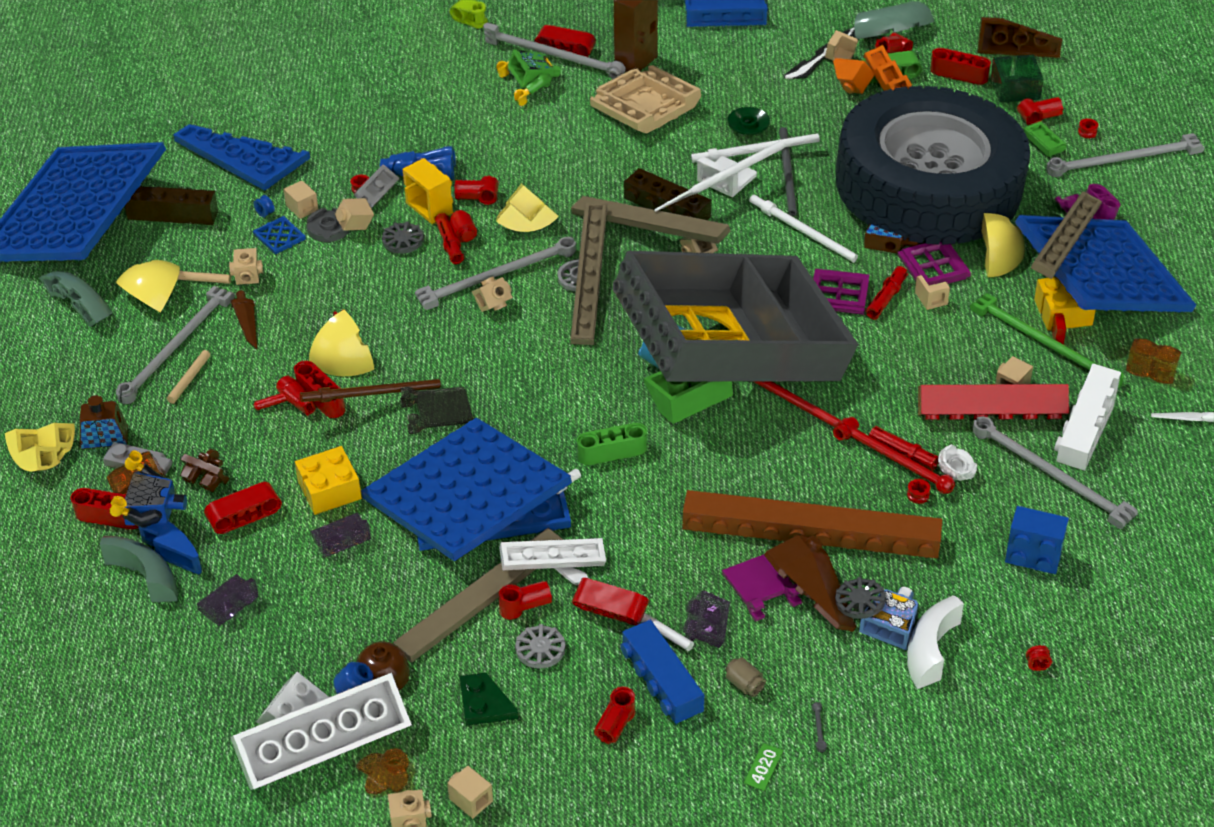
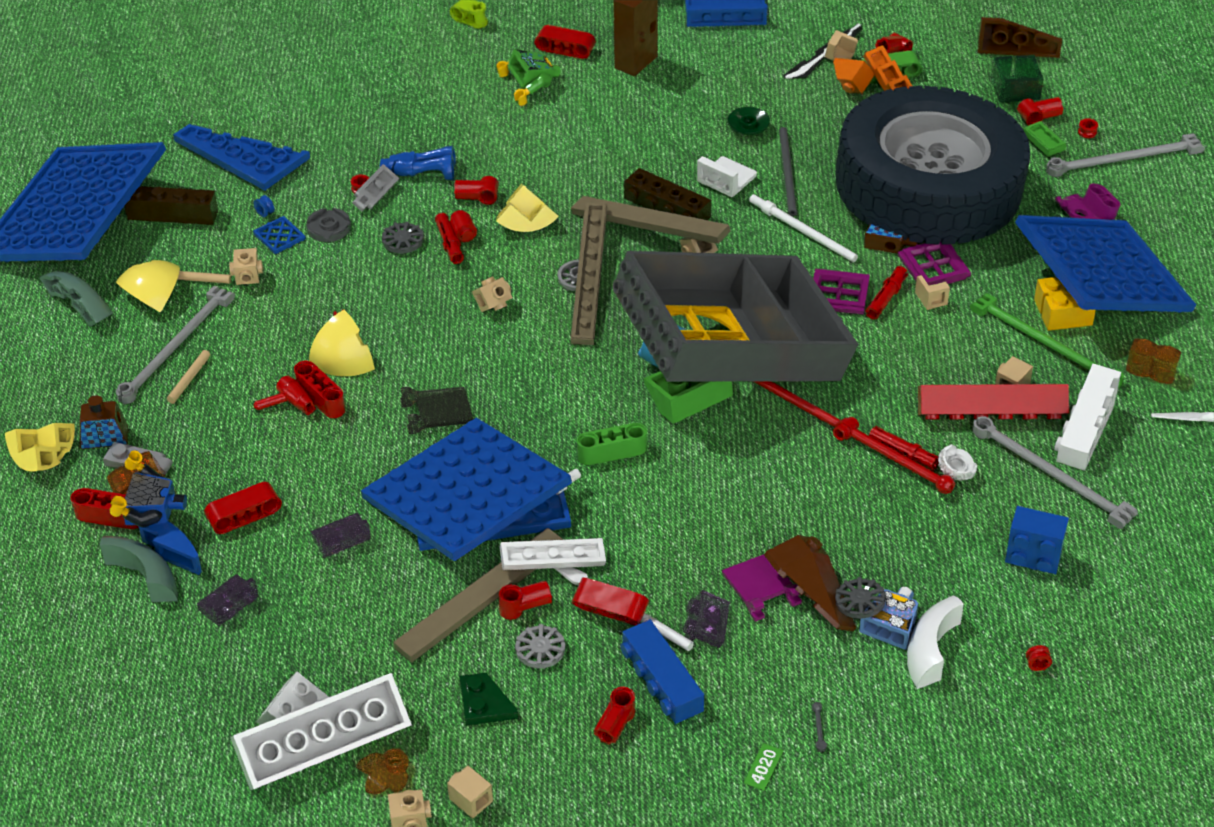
reddish brown hips [180,449,229,492] -> none
reddish brown bar [231,290,257,349] -> none
tan panel [284,181,318,219] -> none
yellow piece [294,446,362,515] -> none
reddish brown bar [300,379,441,403] -> none
blue head [333,662,373,694] -> none
tan brick [335,198,374,231] -> none
reddish brown cylinder [356,641,410,691] -> none
yellow piece [402,158,453,224] -> none
light grey hinge [415,237,576,310] -> none
light grey hinge [483,23,626,79] -> none
tan wedge [590,65,701,134] -> none
white piece [654,141,784,212] -> none
dark orange brick [683,490,943,559] -> none
white bar [691,133,820,163] -> none
dark tan brick [725,657,766,697] -> none
sand green brick [854,1,934,39] -> none
red bush [907,479,931,504] -> none
red beam [930,48,991,85] -> none
light yellow brick [981,213,1025,278] -> none
dark tan tile [1031,191,1102,279] -> none
red tile [1052,313,1066,345] -> none

